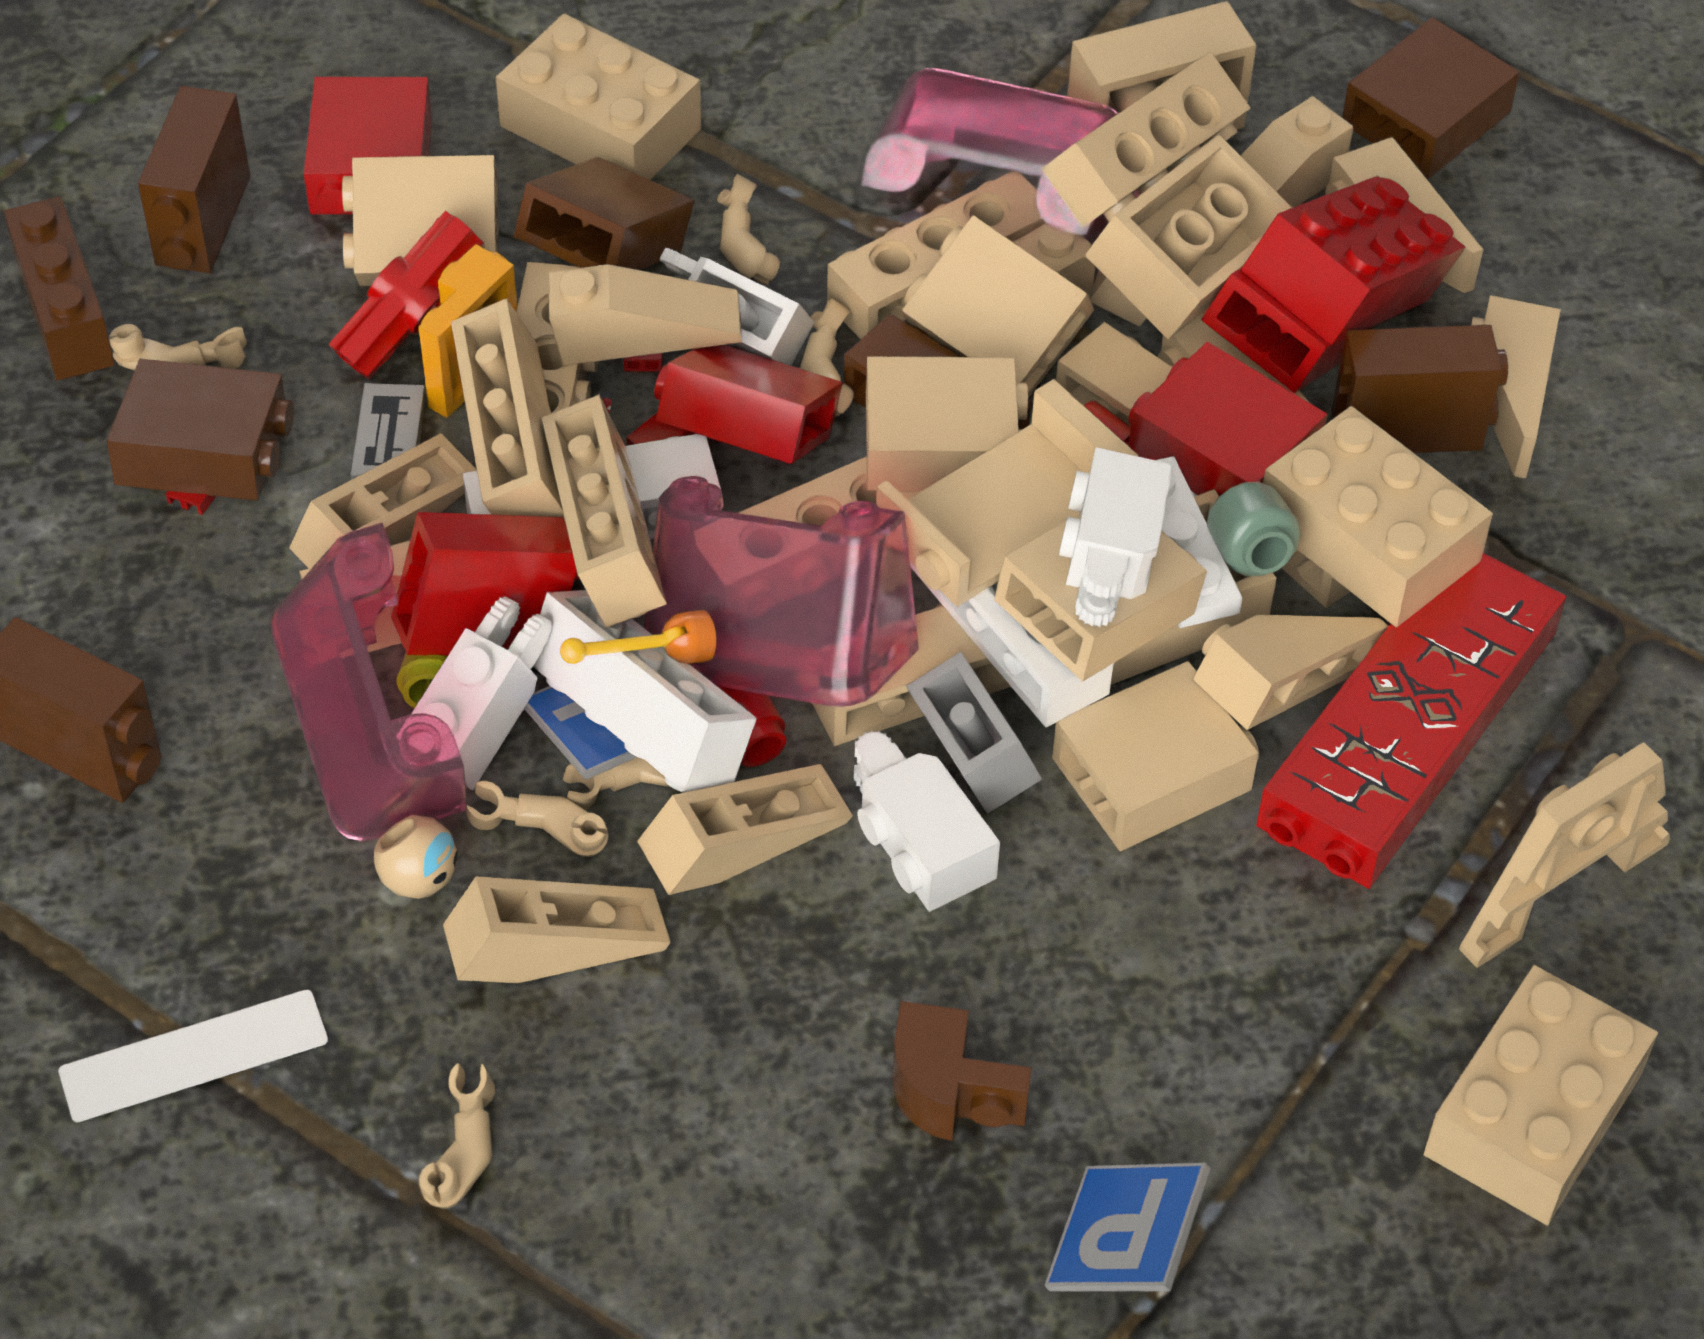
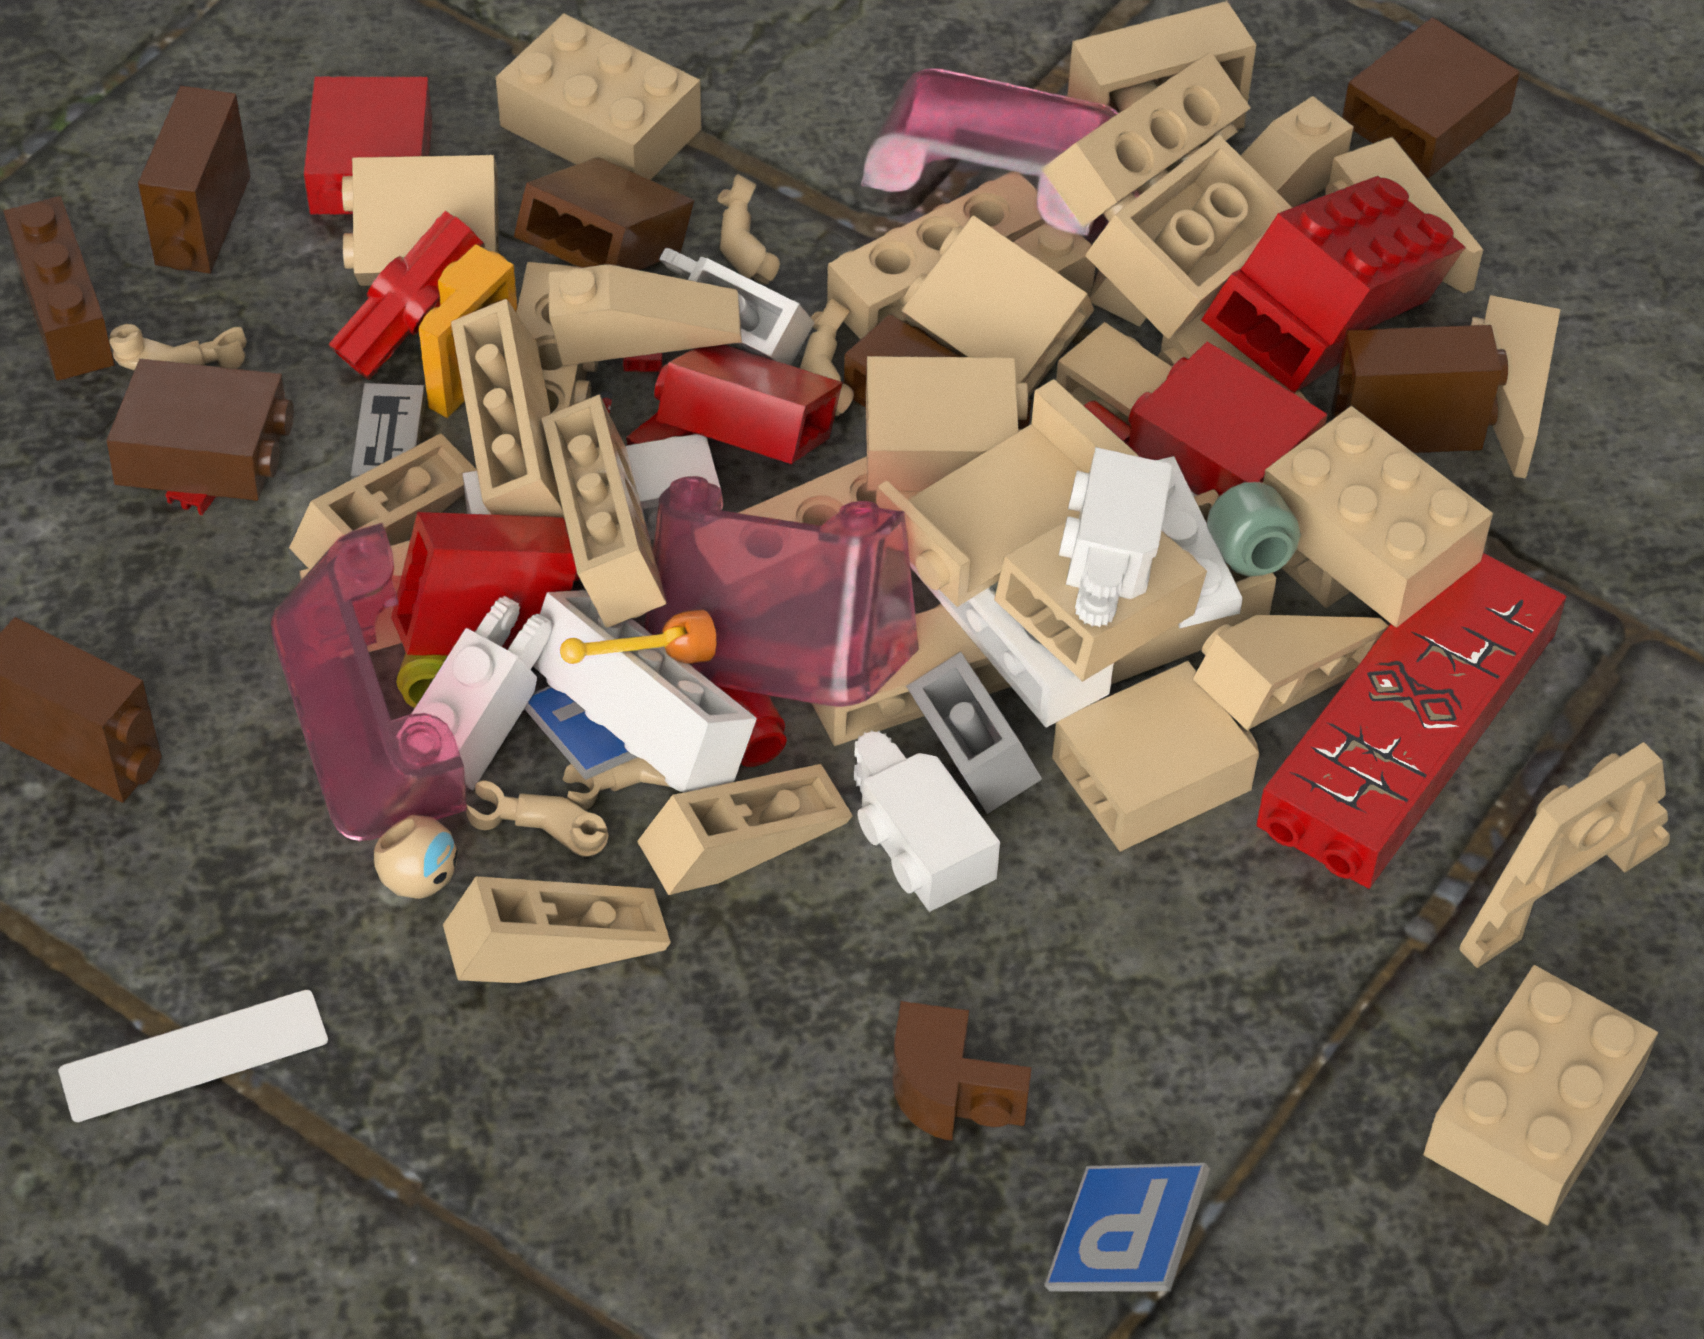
tan arm [419,1063,495,1209] -> none

